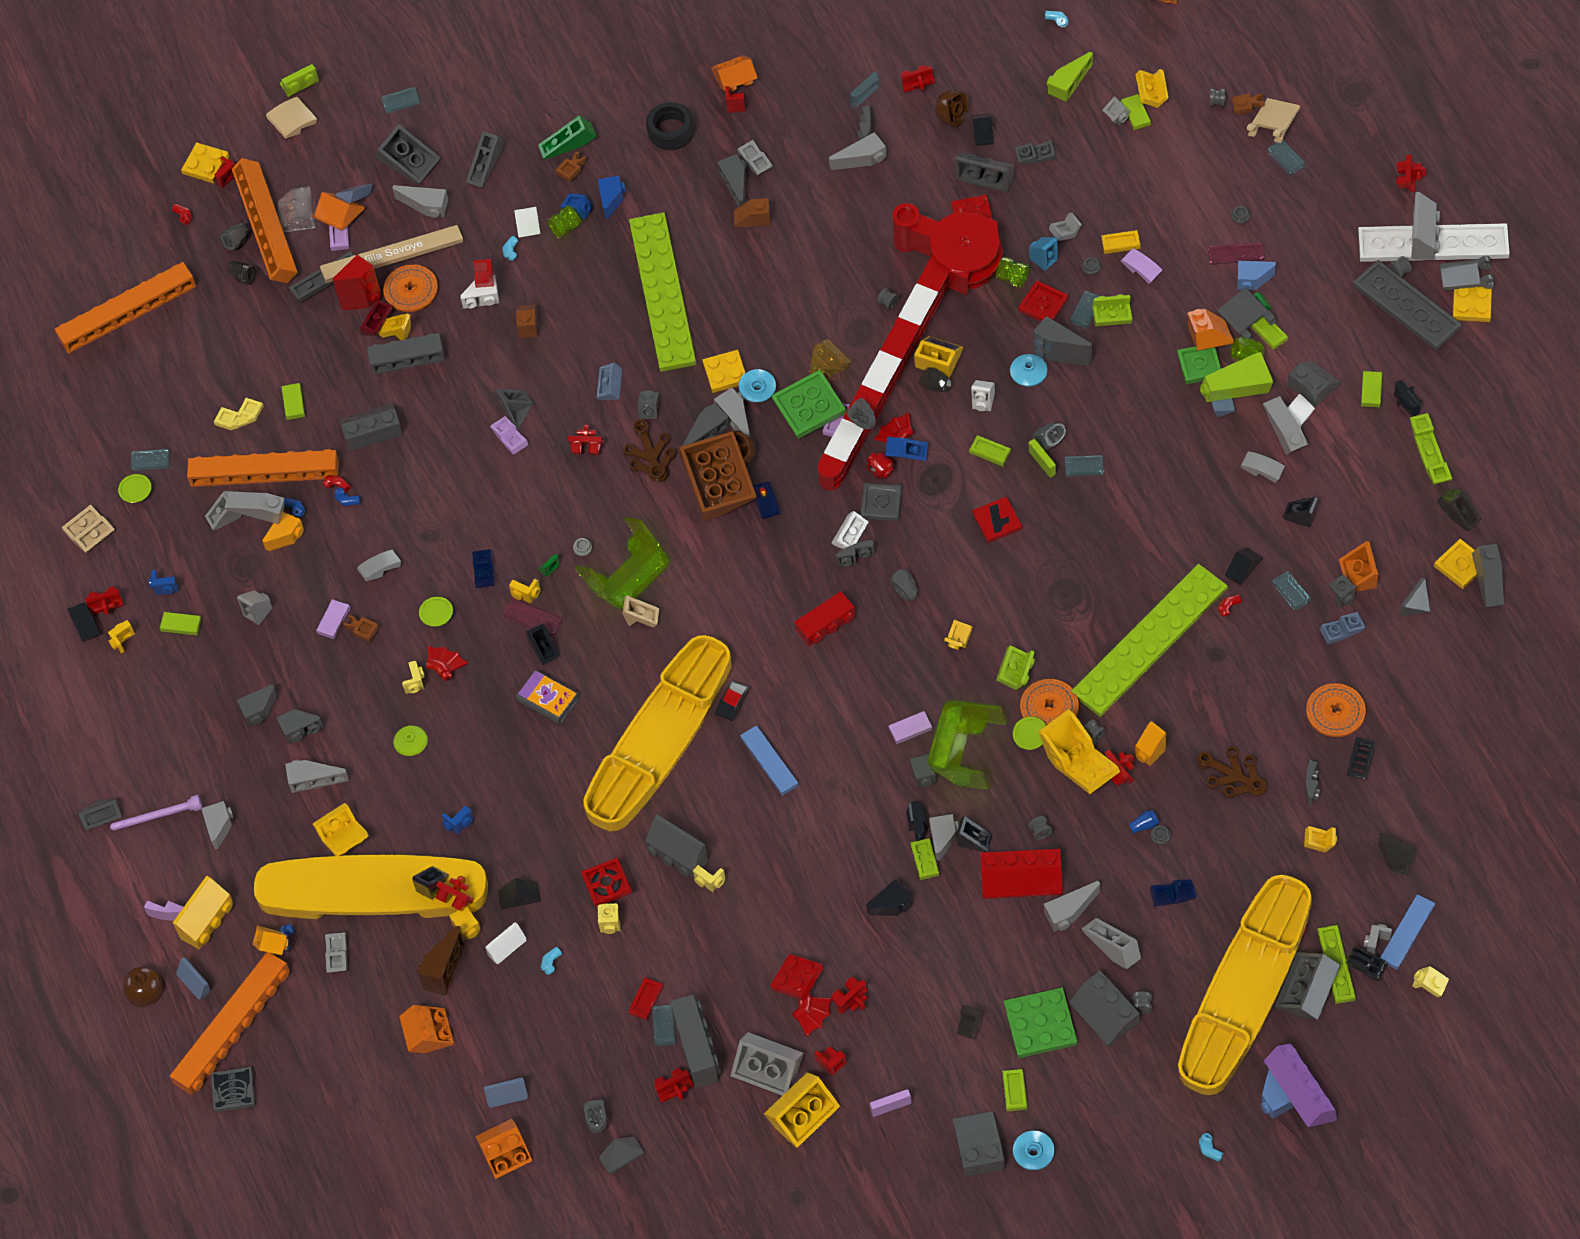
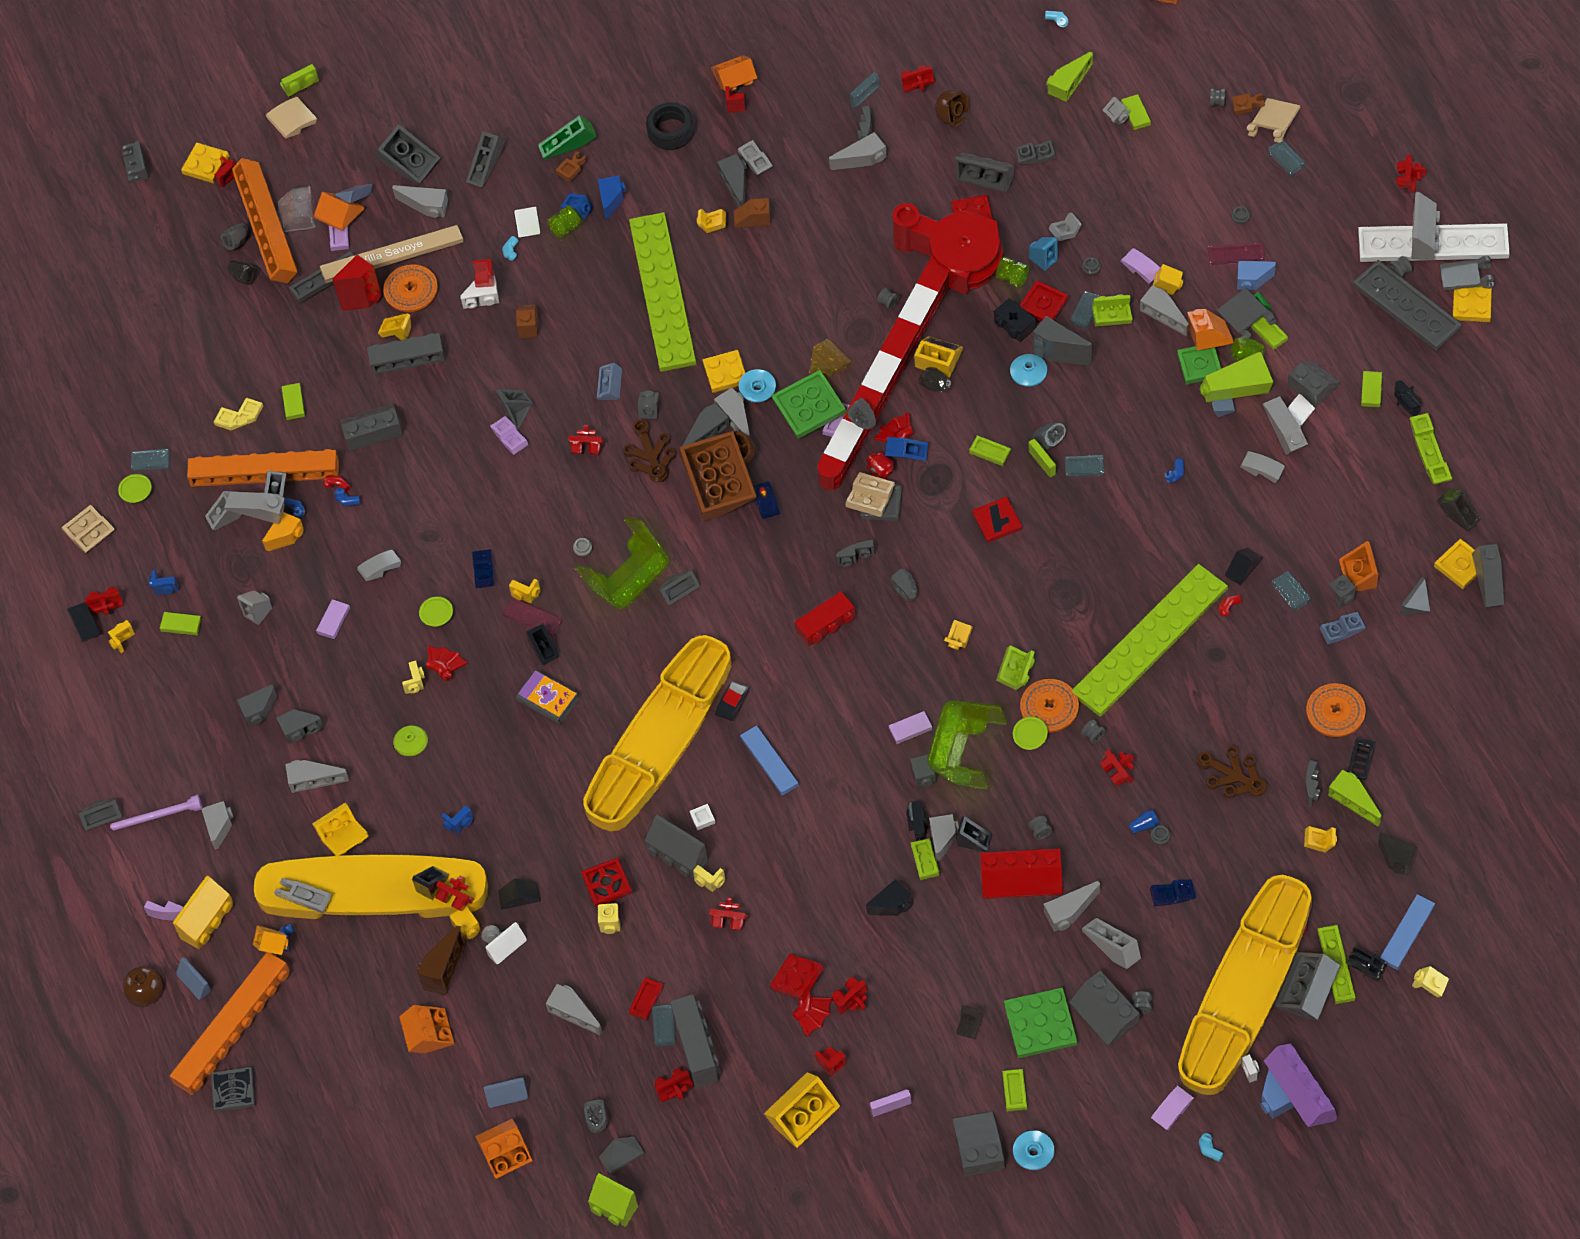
orange brick [55,262,196,354] -> none
red arm [172,204,192,225] -> none
light grey slope [325,932,347,973] -> none
dark orange plate [343,615,379,643] -> none
dark red slope [360,300,393,336] -> none
clear light blue tile [381,87,420,114] -> none
green slope [538,554,560,577] -> none
medium azure arm [541,946,562,975] -> none
tan slope [623,596,659,627] -> none
light grey slope [731,1032,804,1096] -> none
white slope [832,511,868,549] -> none
white slope [971,380,995,411] -> none
black slope [972,113,993,146] -> none
yellow bracket [1038,709,1120,794] -> none
yellow tile [1101,230,1141,254] -> none
light orange slope [1135,721,1166,766] -> none
yellow bracket [1136,69,1168,108] -> none
black slope [1282,497,1318,528] -> none
light grey bracket [1364,925,1392,956] -> none
none -> dark grey hinge [122,141,148,184]
none -> dark grey slope [264,471,286,497]
none -> light grey hinge [274,878,332,913]
none -> light grey plate [481,925,501,943]
none -> light grey slope [546,984,602,1036]
none -> lime slope [588,1173,638,1227]
none -> dark grey slope [659,570,700,606]
none -> white plate [689,804,715,830]
none -> yellow bracket [697,209,726,233]
none -> red hips [709,897,748,931]
none -> tan slope [846,472,895,517]
none -> black brick [994,298,1036,343]
none -> light grey slope [1140,285,1189,336]
none -> lavender slope [1151,1086,1194,1131]
none -> yellow brick [1153,264,1183,295]
none -> blue arm [1164,459,1184,483]
none -> white plate [1242,1054,1260,1083]
none -> lime slope [1328,770,1381,826]

